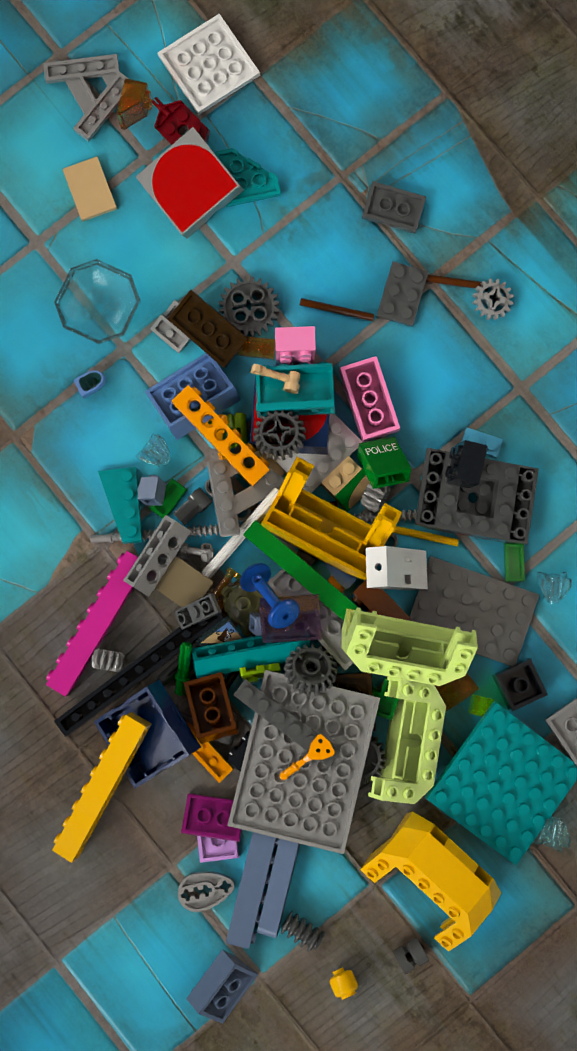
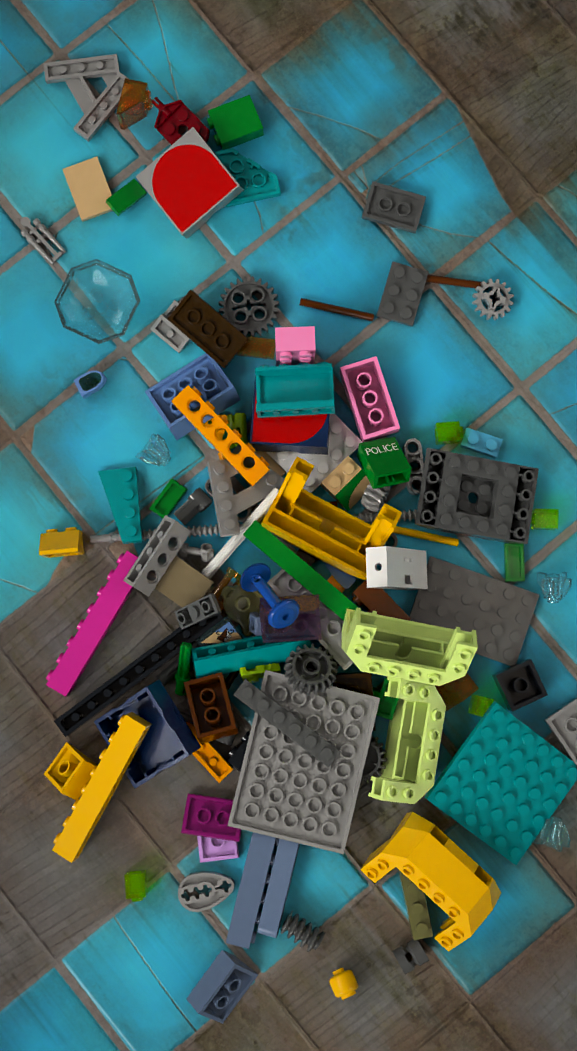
light grey gear [91,649,125,672] -> none
sand blue brick [137,475,166,506] -> none
white plate [158,14,260,115] -> none
tan brick [250,363,301,394] -> none
dark grey gear [253,410,306,460] -> none
light orange piece [279,734,335,780] -> none
black brick [445,440,488,489] -> none
none -> light grey piece [21,217,66,264]
none -> yellow slope [39,527,84,558]
none -> yellow slope [44,742,96,800]
none -> green tile [106,179,147,216]
none -> clear neon green brick [124,870,148,902]
none -> green brick [206,95,264,150]
none -> olive brick [398,869,433,940]
none -> light grey beam [403,438,424,495]
none -> clear neon green brick [434,421,464,445]
none -> clear neon green brick [531,508,559,530]

